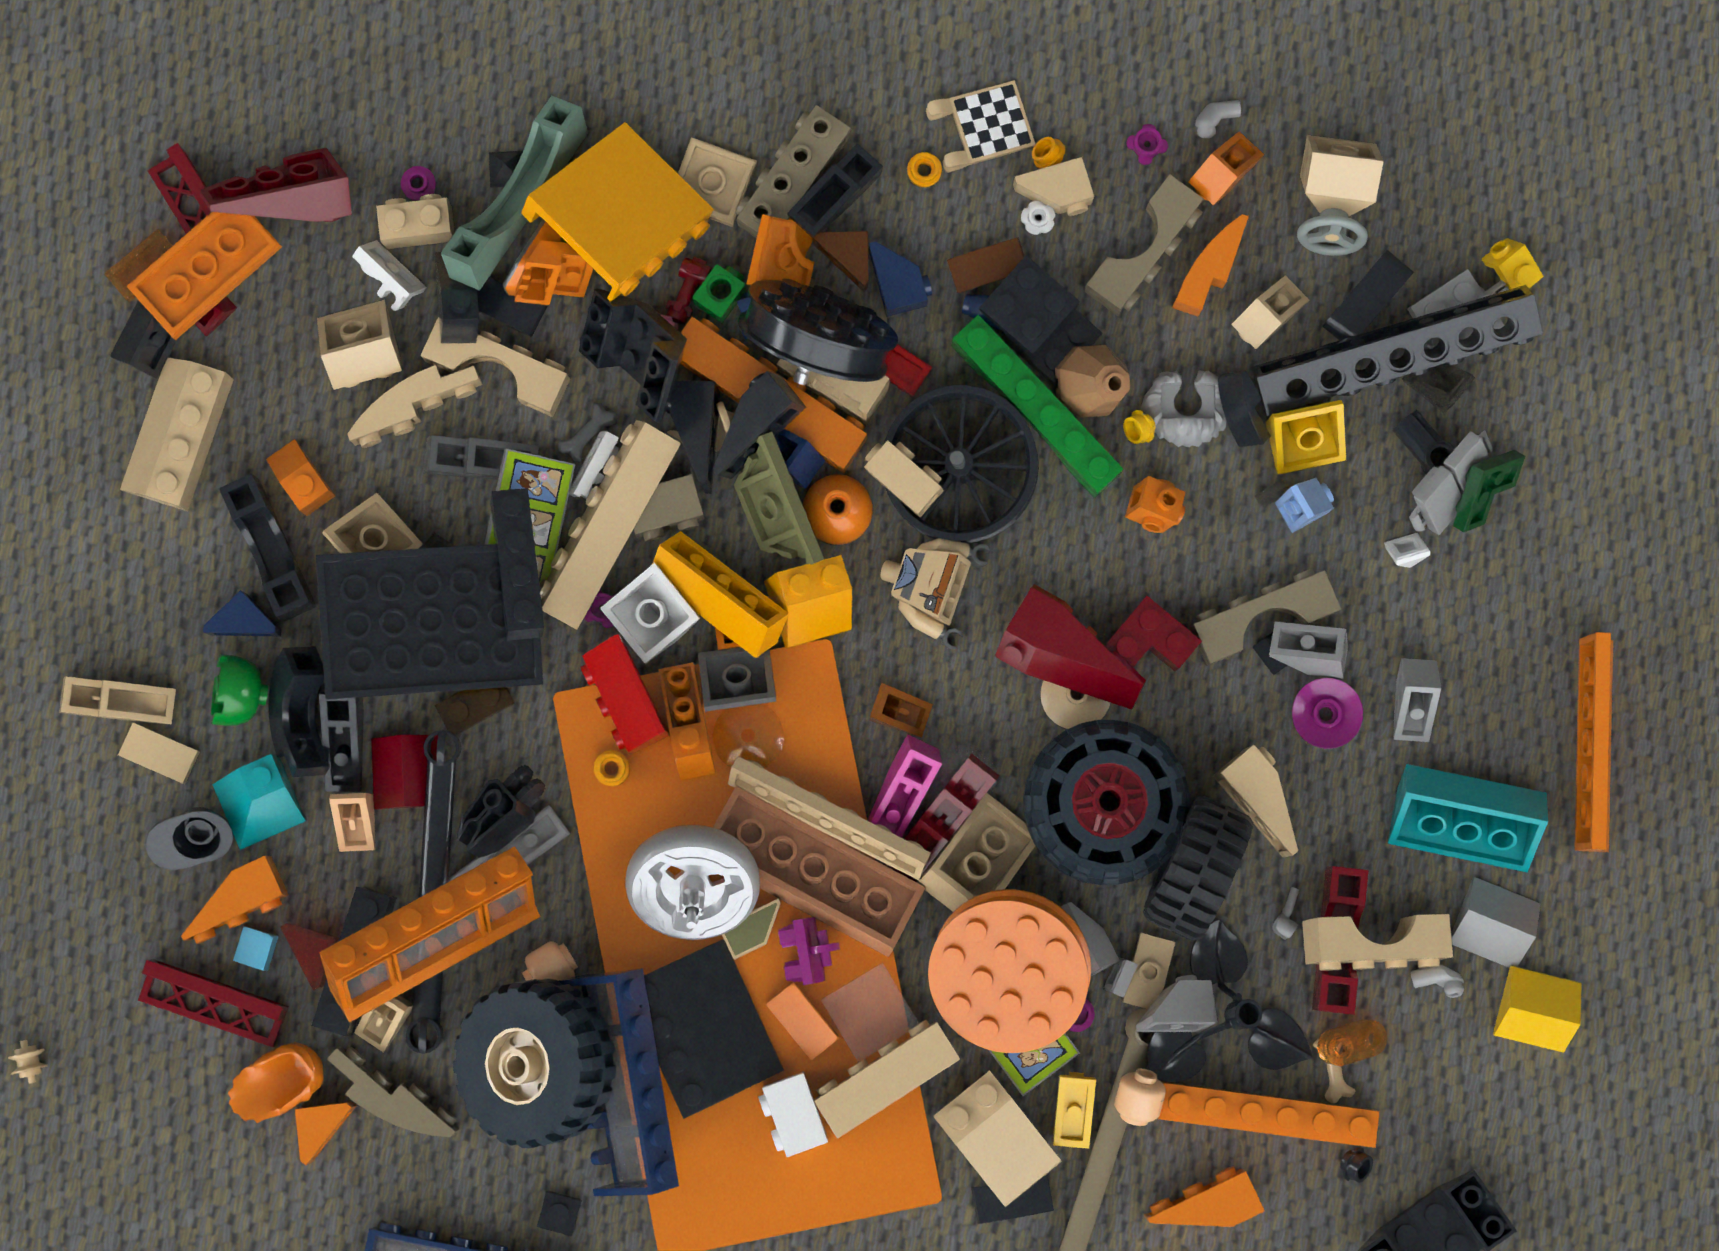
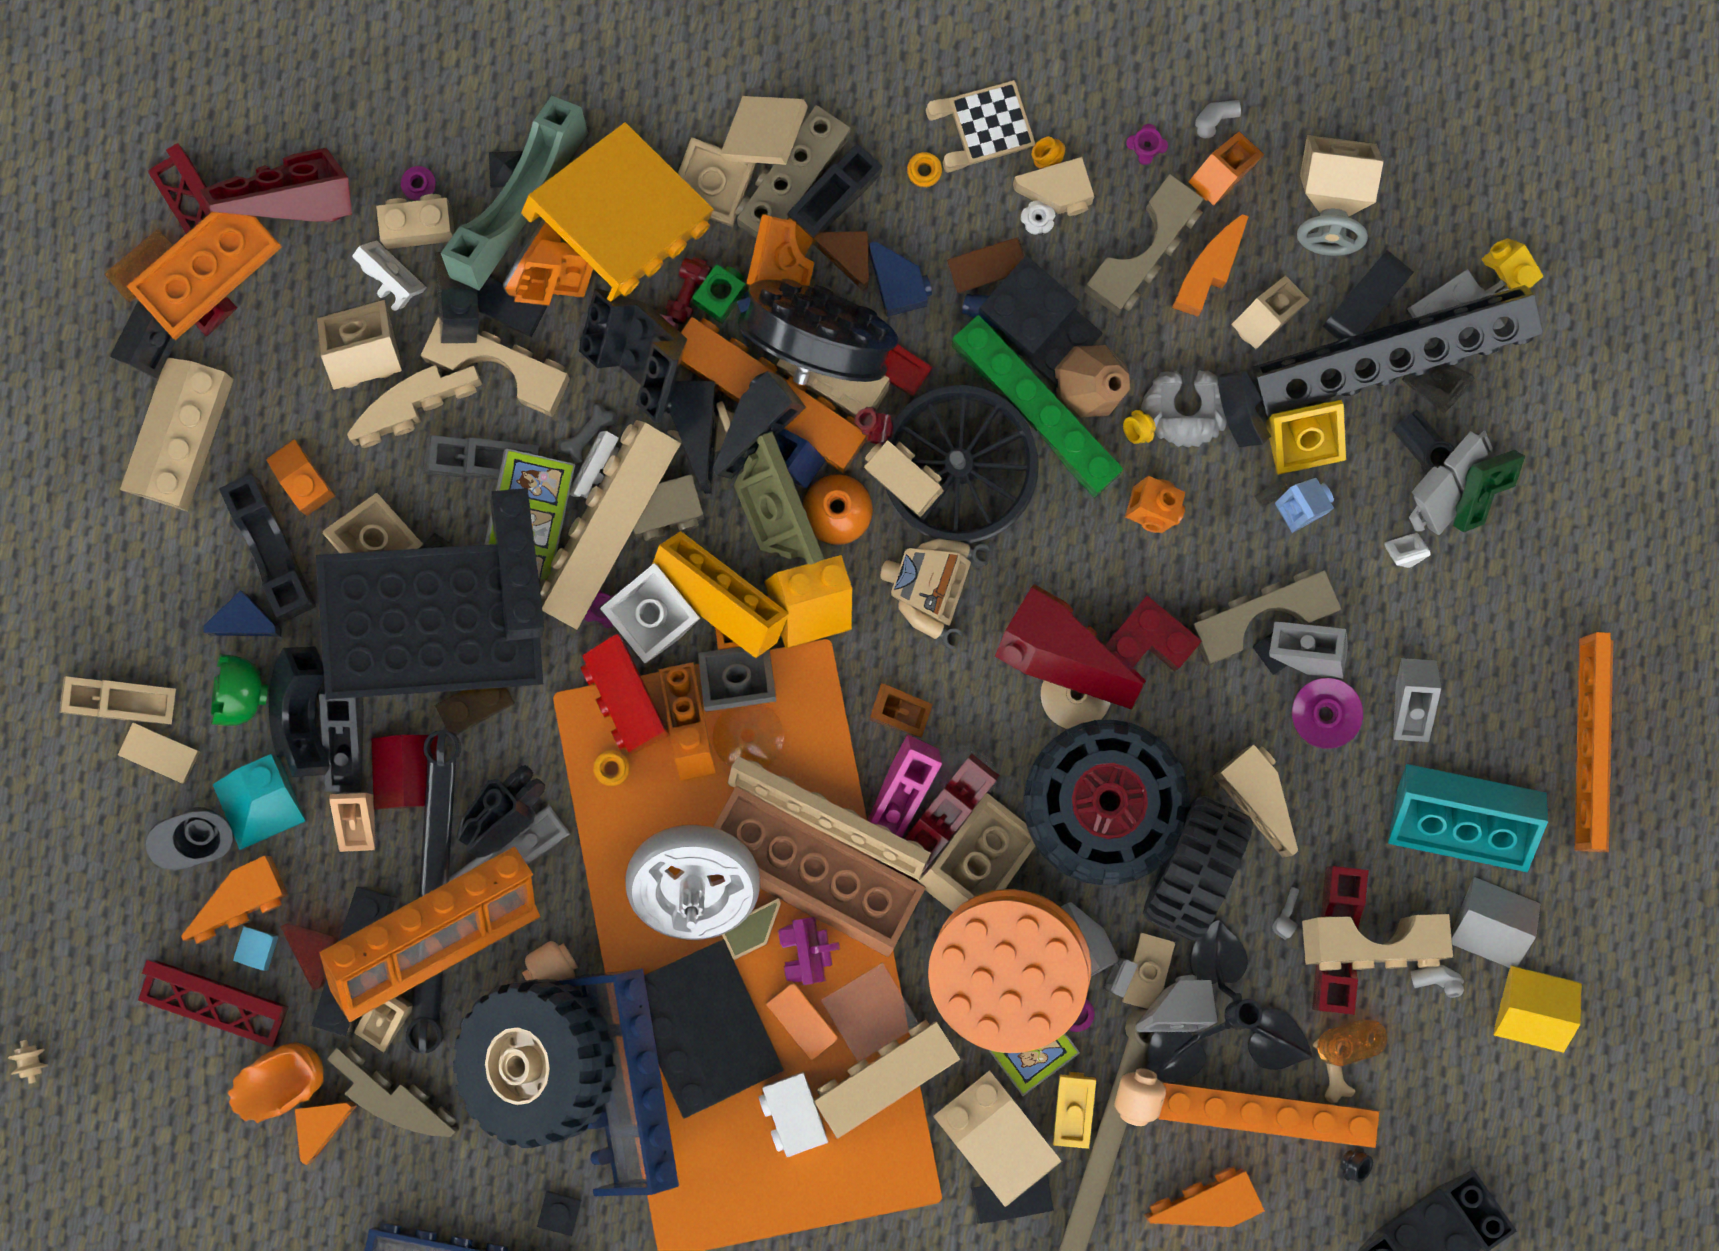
none -> tan tile [720,96,808,165]
none -> dark red bar [854,407,894,445]

